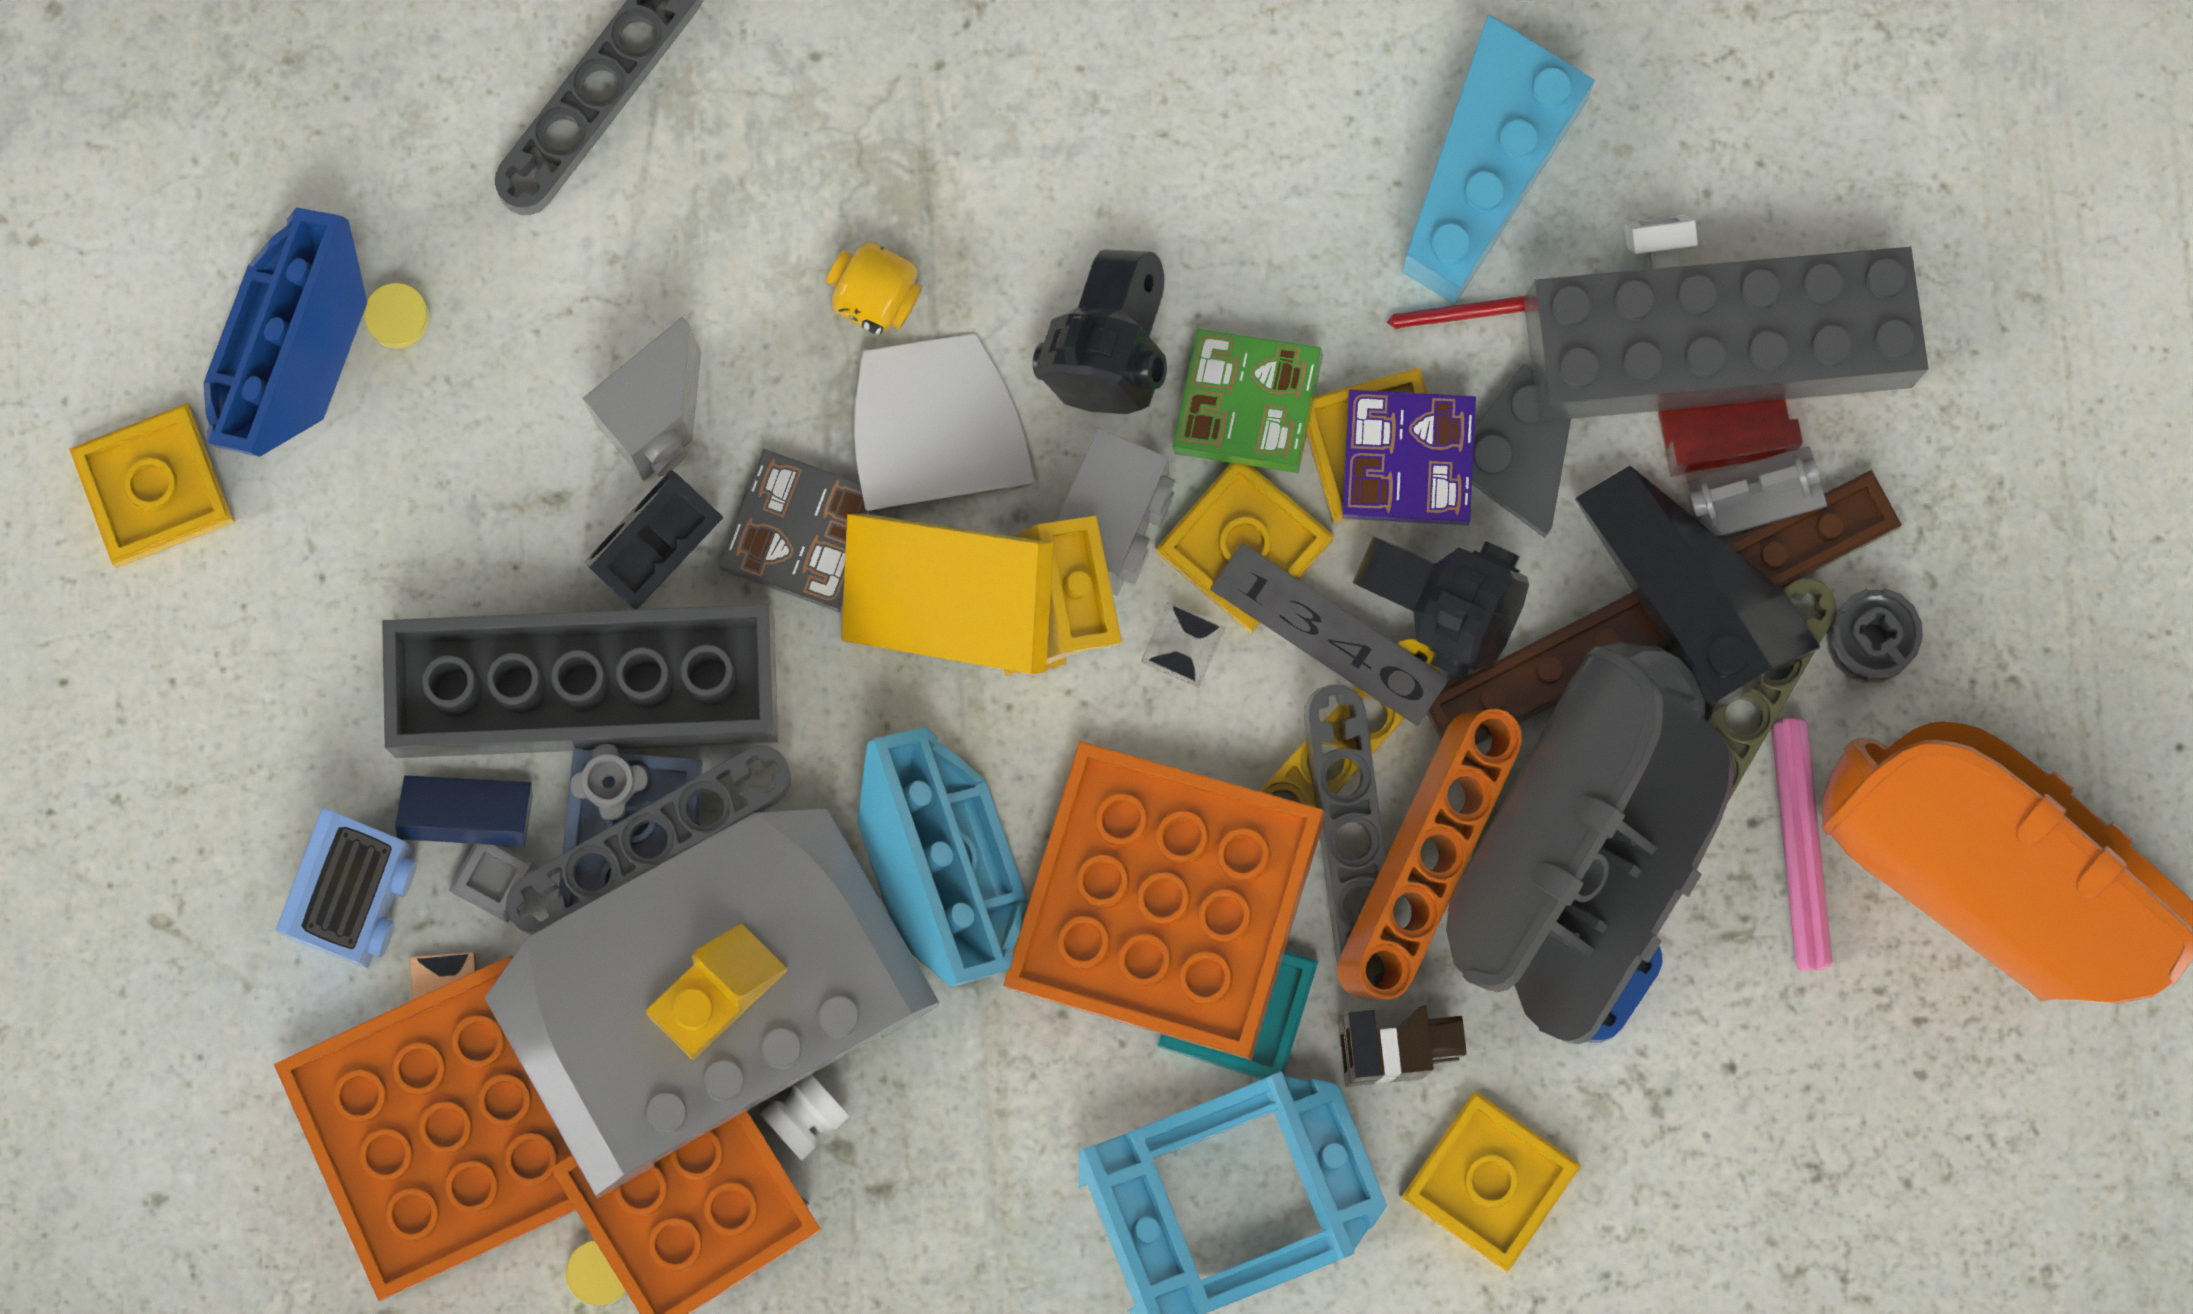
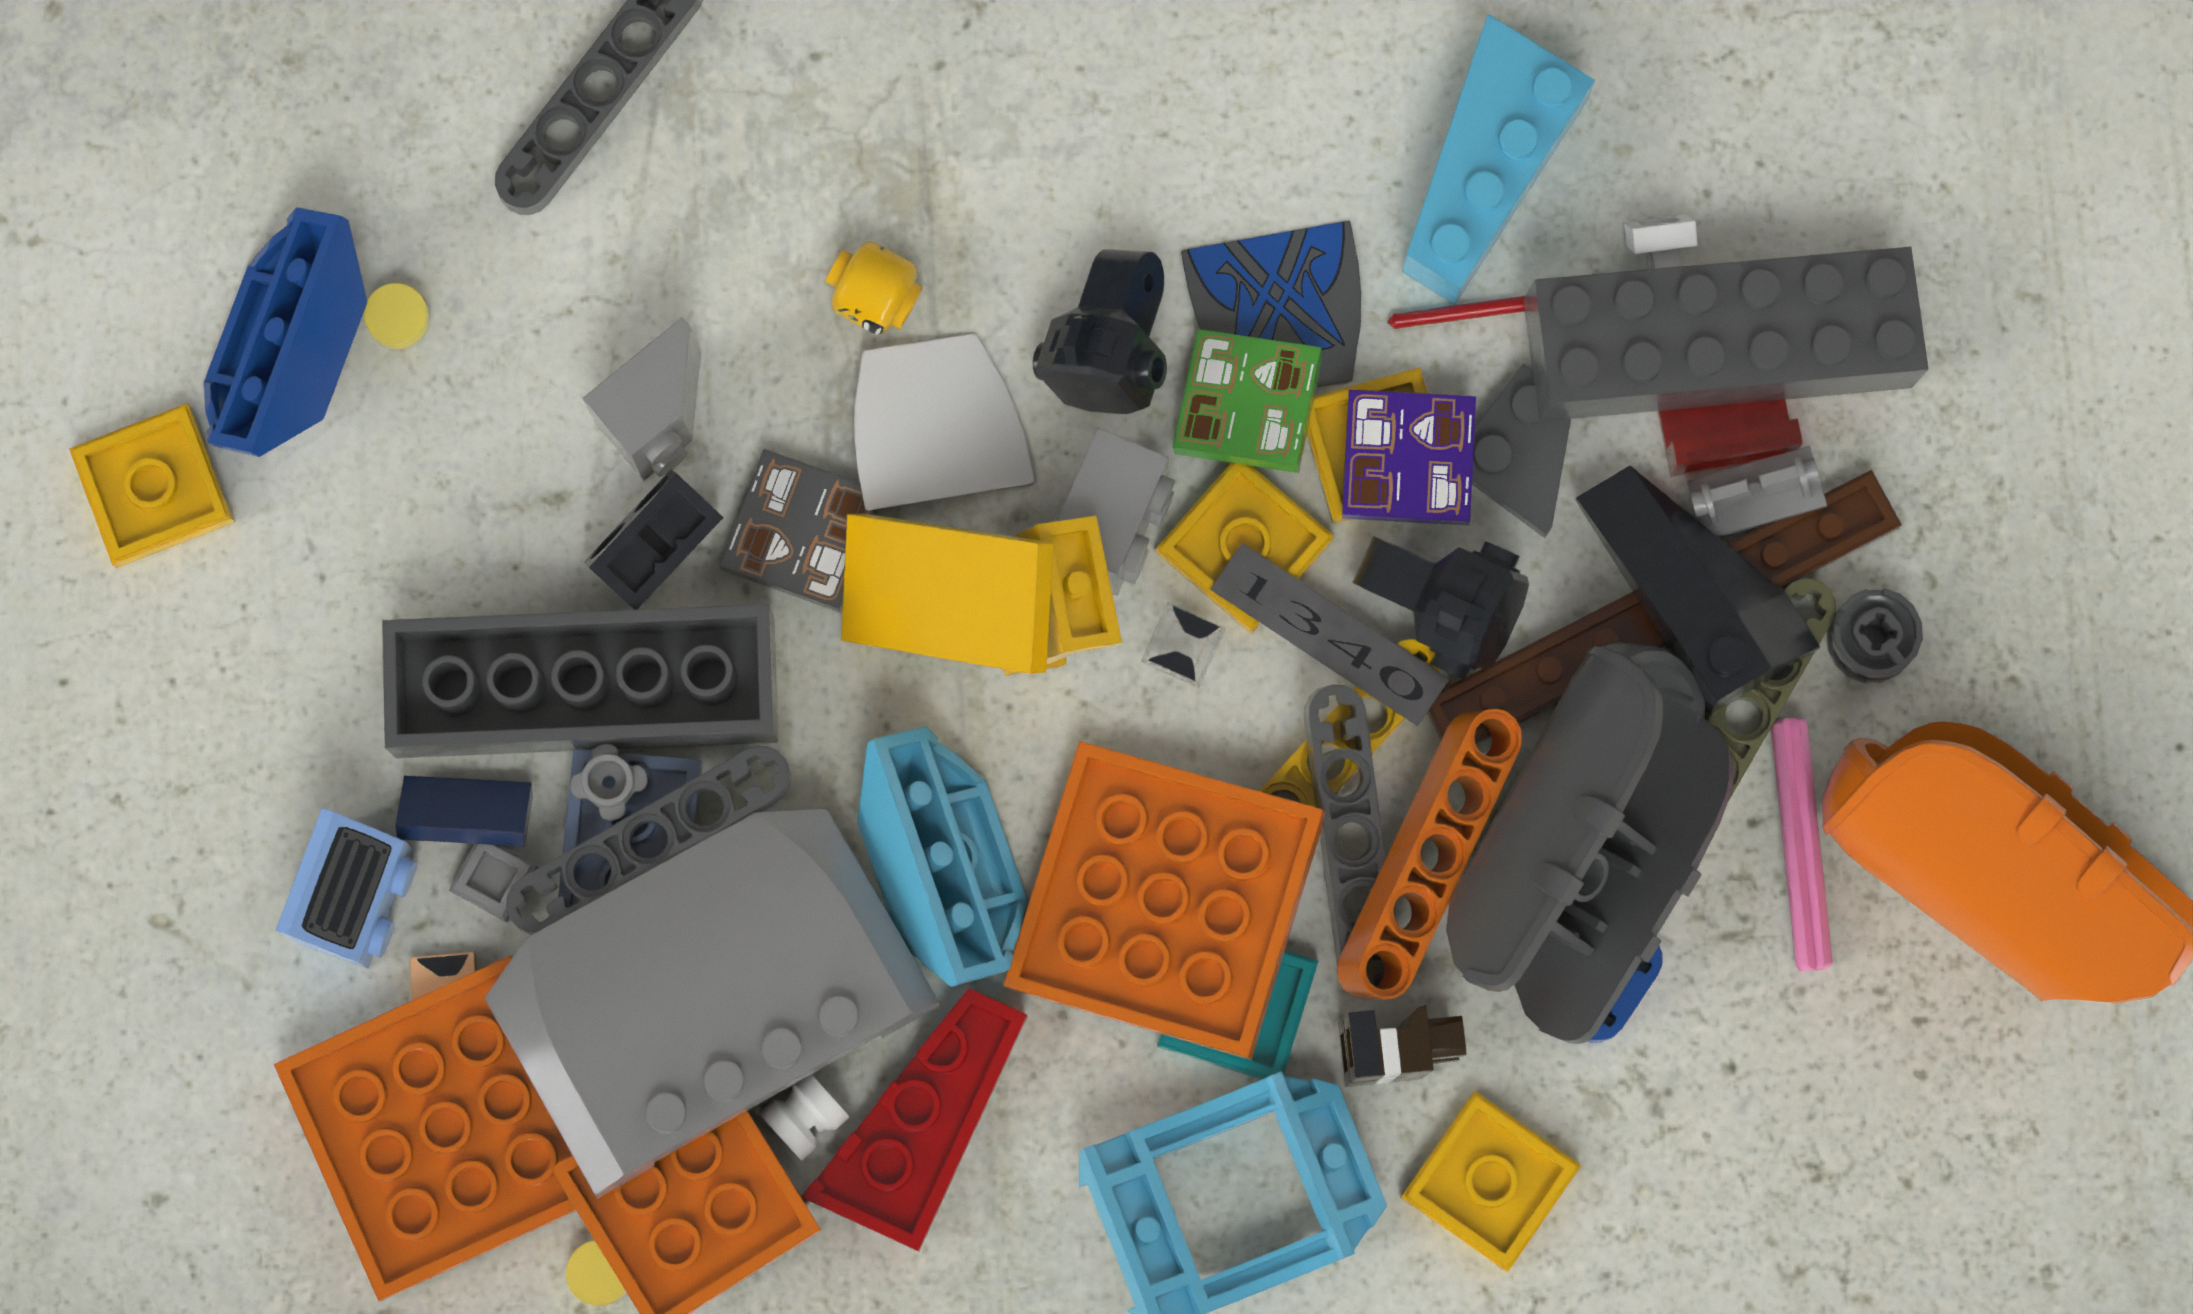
yellow slope [646,923,787,1061] -> none
none -> red wing [801,988,1028,1252]
none -> sticker [1181,221,1361,387]

